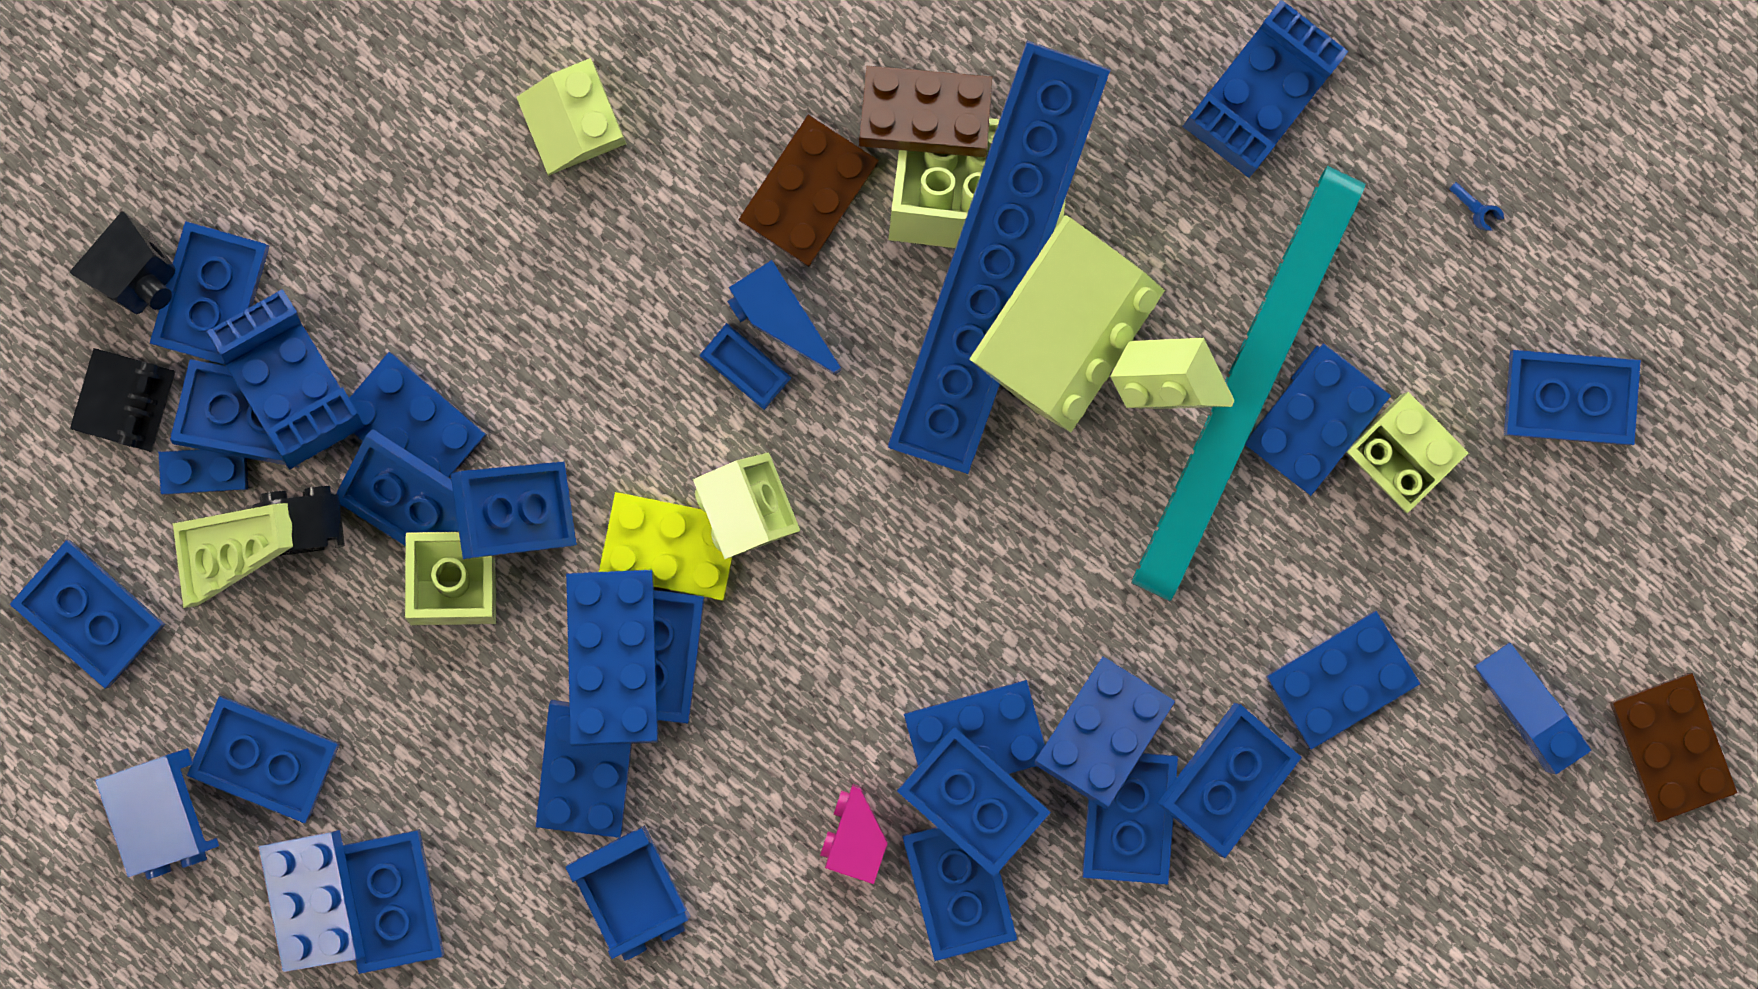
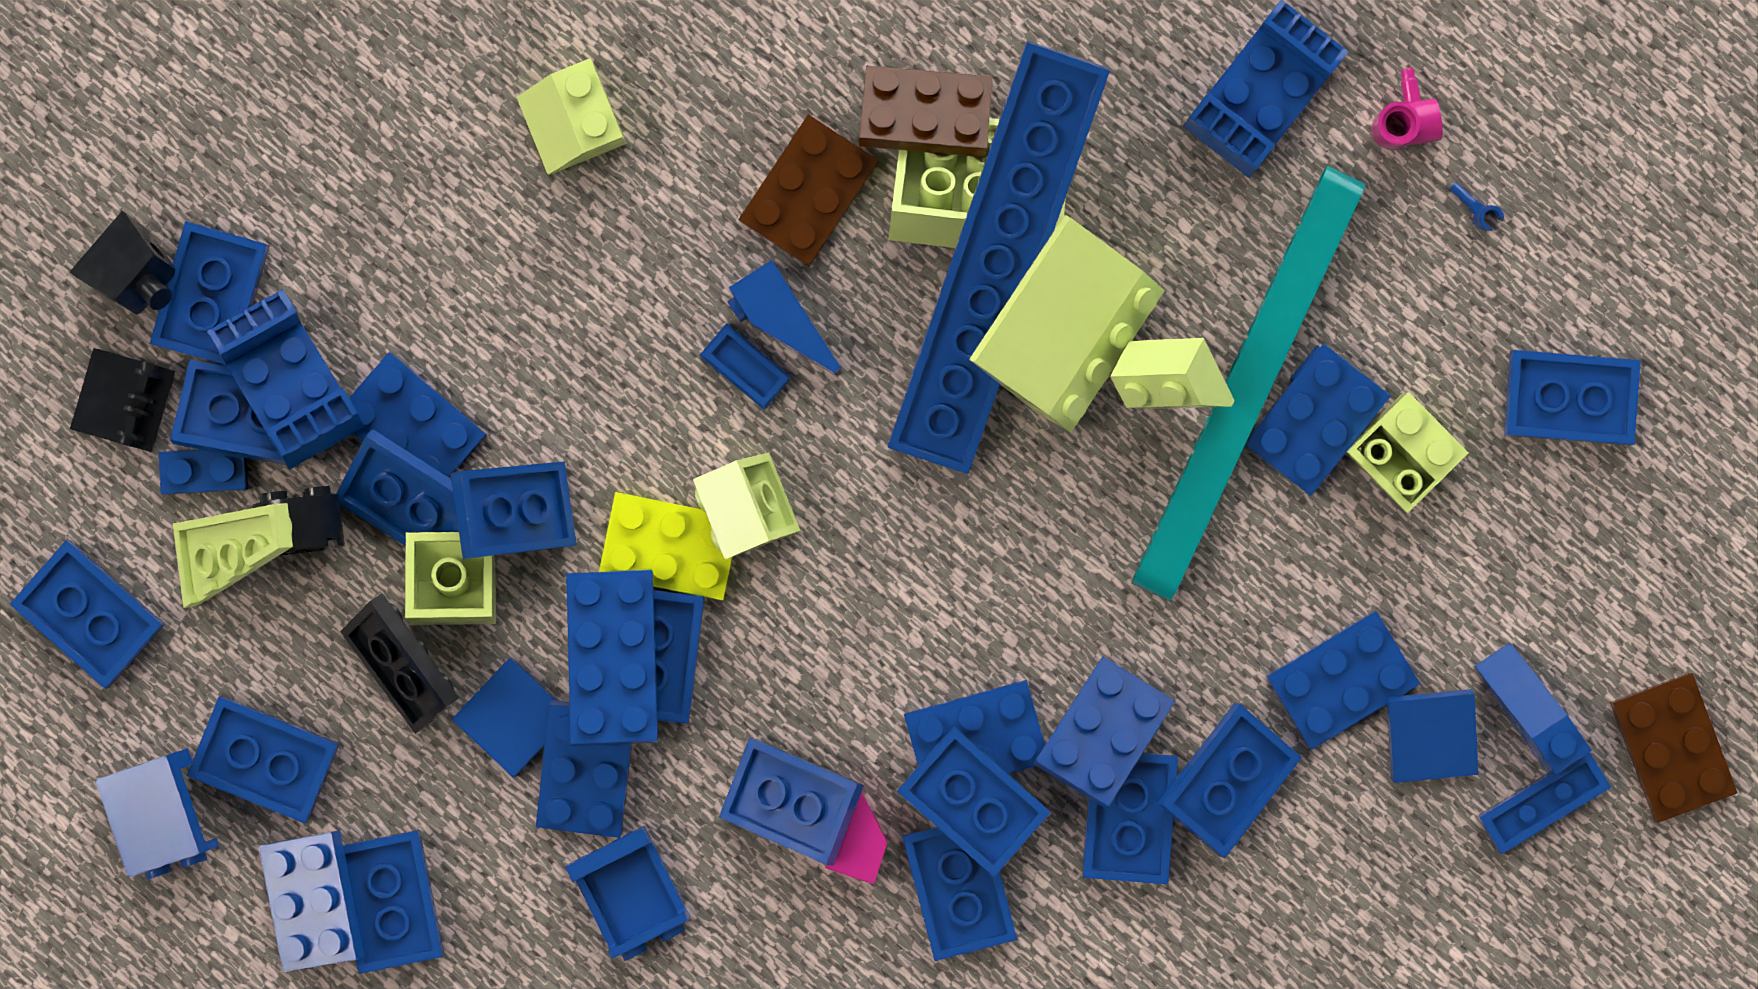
none -> black plate [340,593,459,734]
none -> blue tile [451,657,557,778]
none -> blue plate [719,738,864,866]
none -> dark pink piece [1371,68,1443,150]
none -> blue tile [1386,689,1479,783]
none -> blue plate [1477,752,1611,854]

